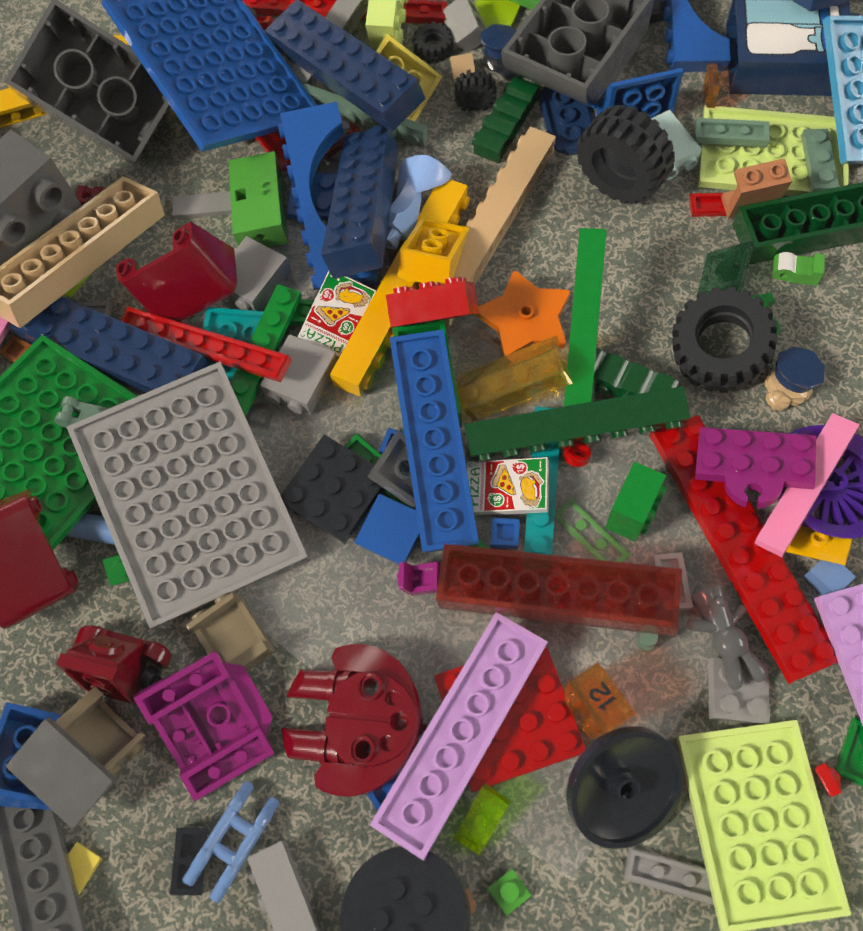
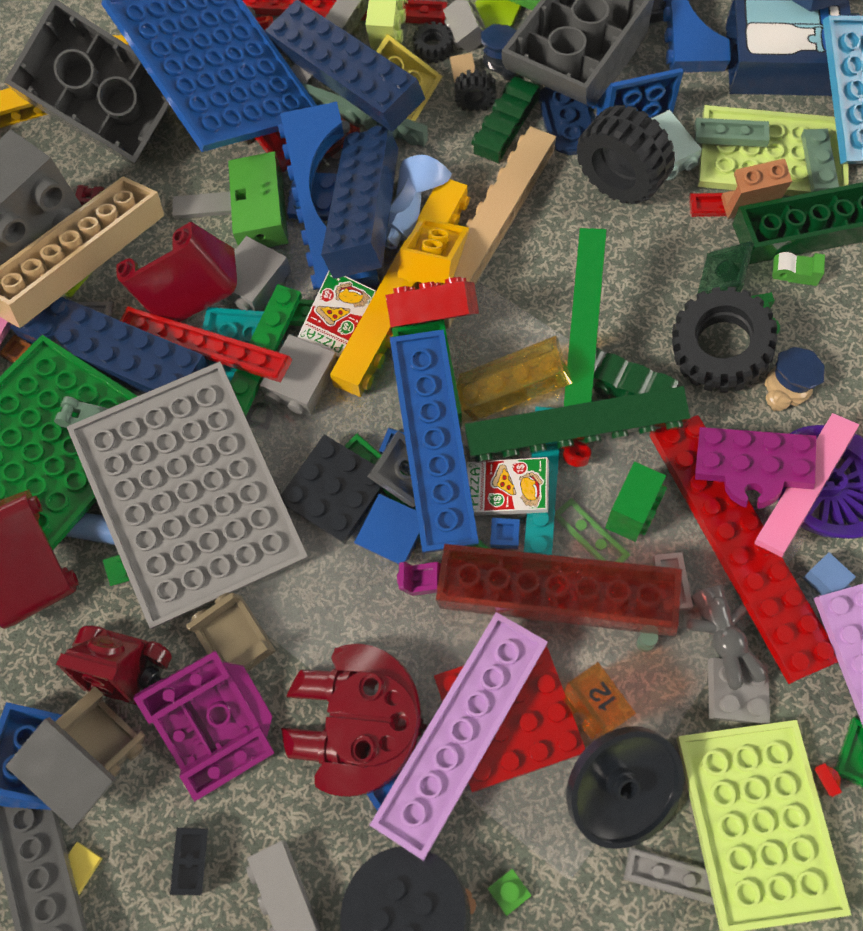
medium blue piece [182,781,279,903] -> none
clear neon green plate [454,783,511,856] -> none
orange plate [475,271,570,360] -> none
clear orange tile [703,63,720,108] -> none
yellow plate [786,526,852,565] -> none

